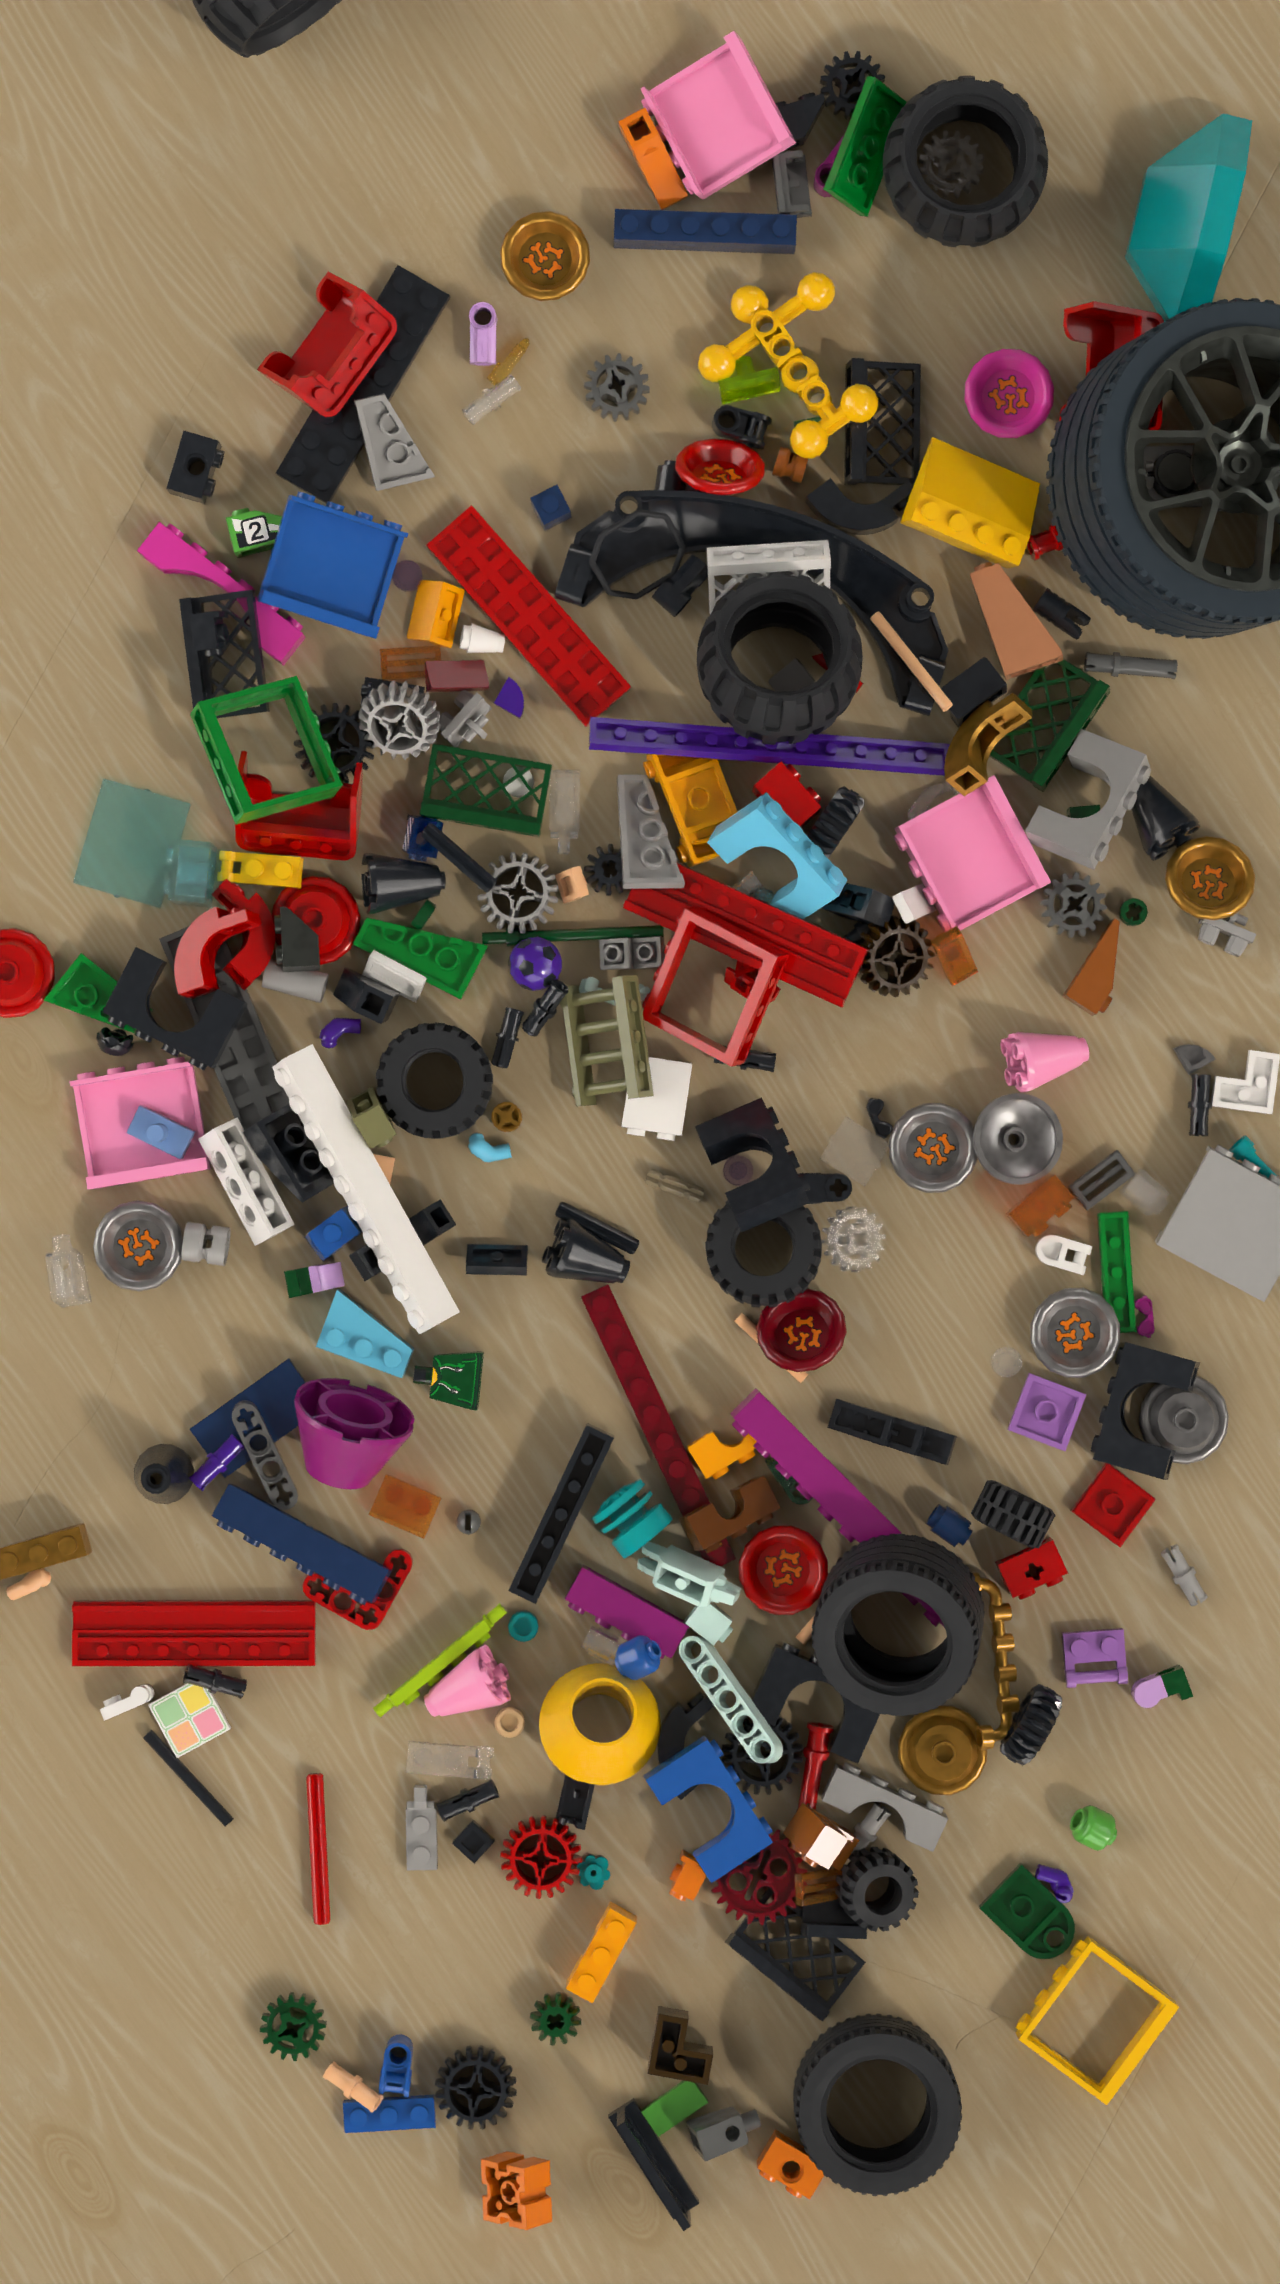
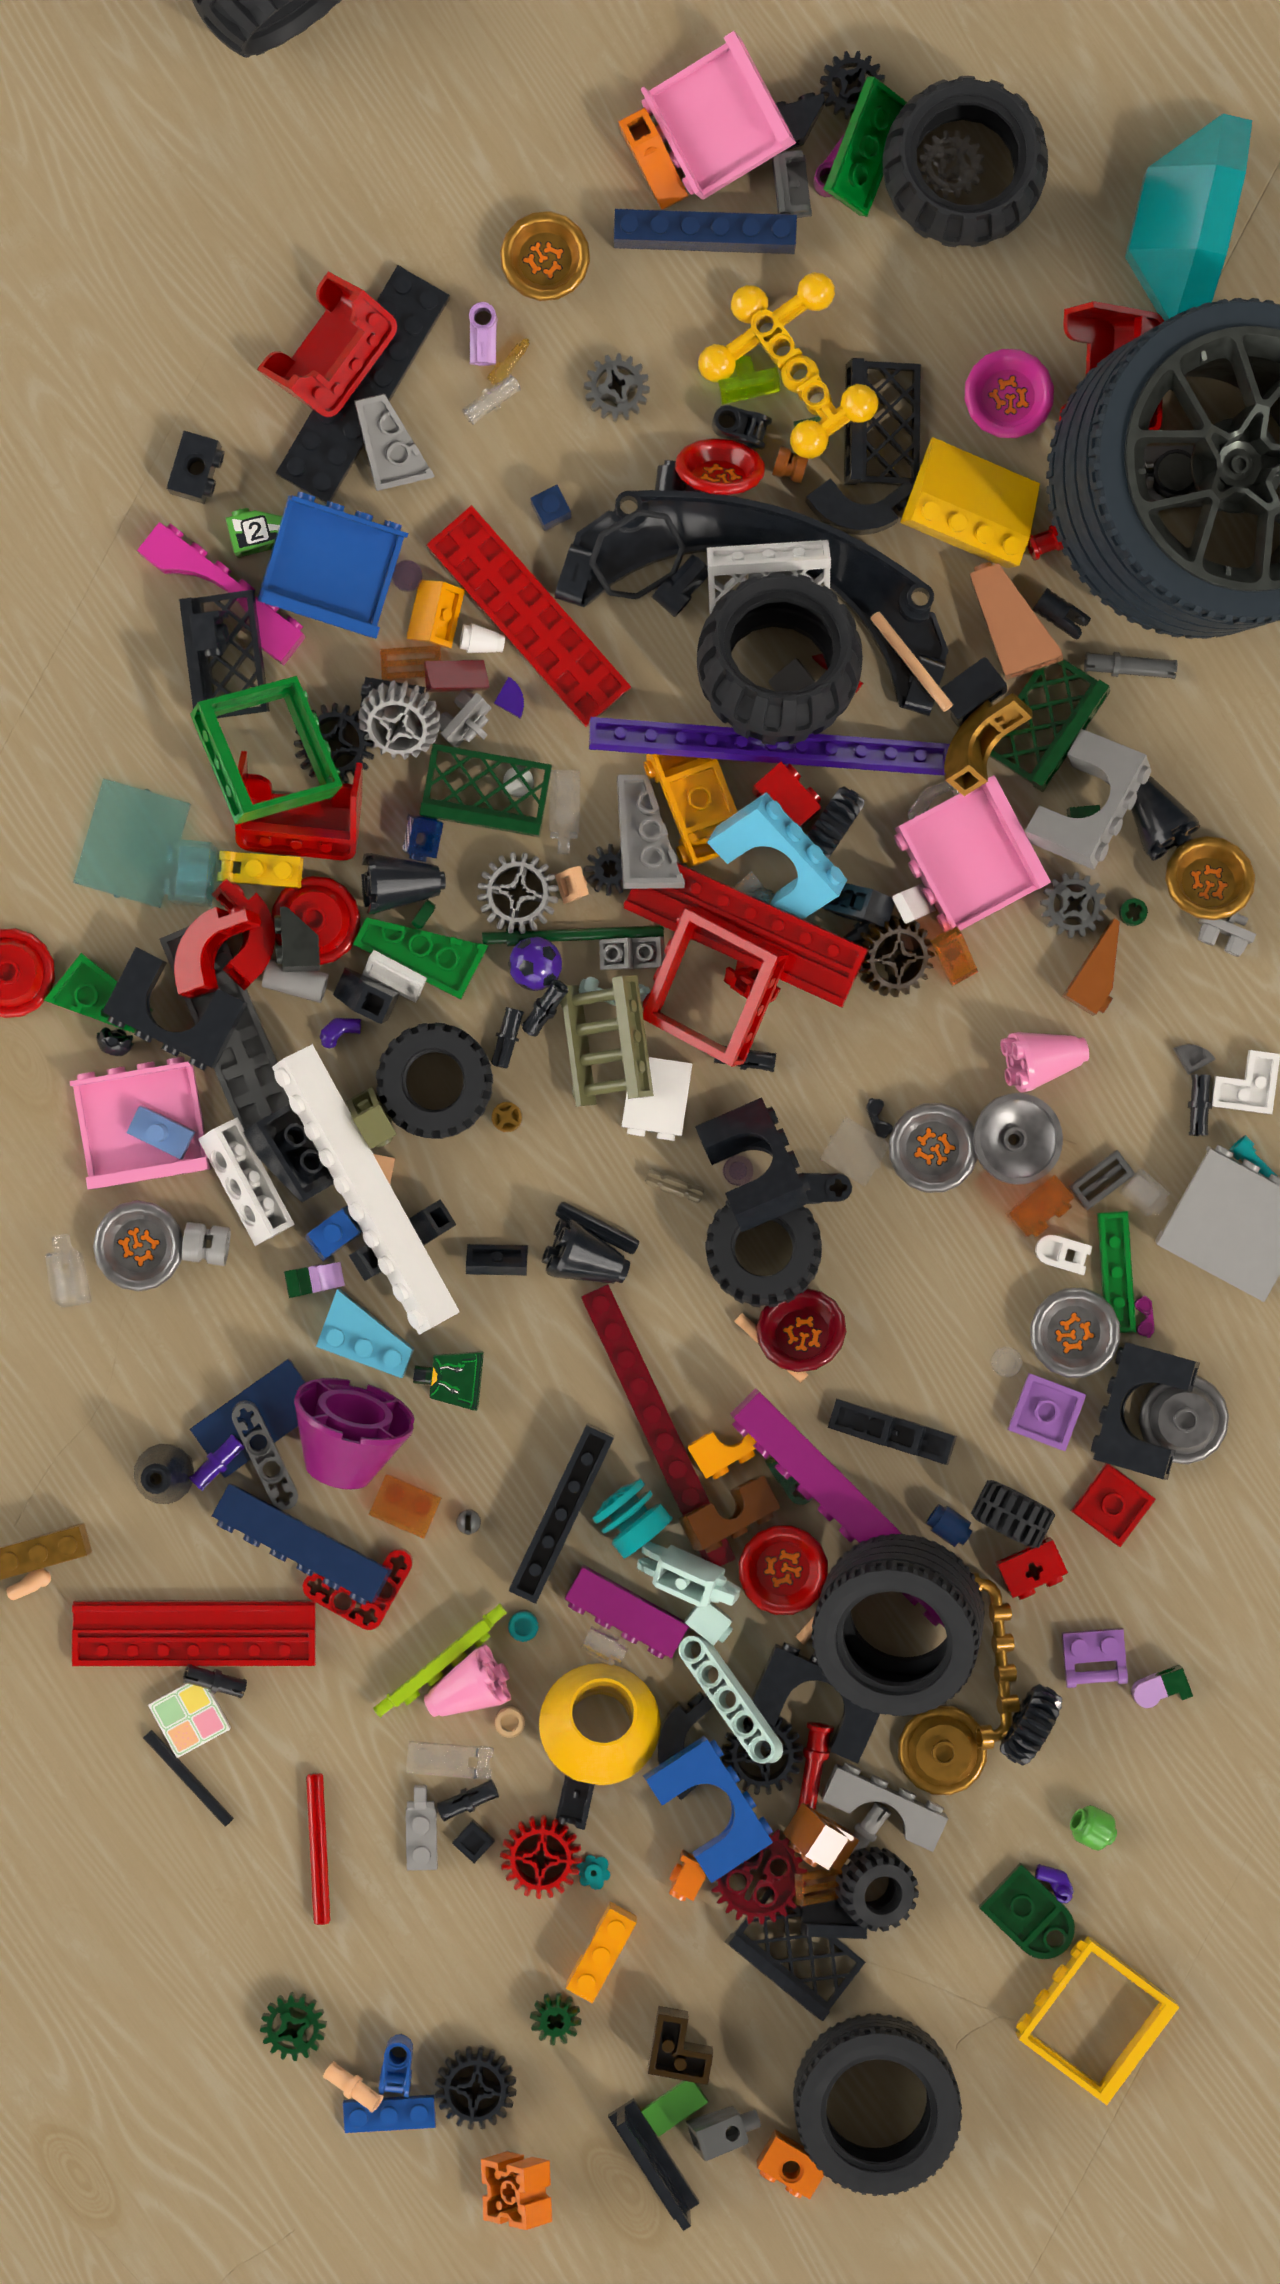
white plate [100,1684,154,1721] -> none
black axle [421,823,497,892] -> none
medium azure arm [468,1133,512,1162] -> none
blue head [615,1635,661,1680] -> none
clear gear [822,1206,886,1272] -> none
light grey pin [1161,1544,1208,1606] -> none

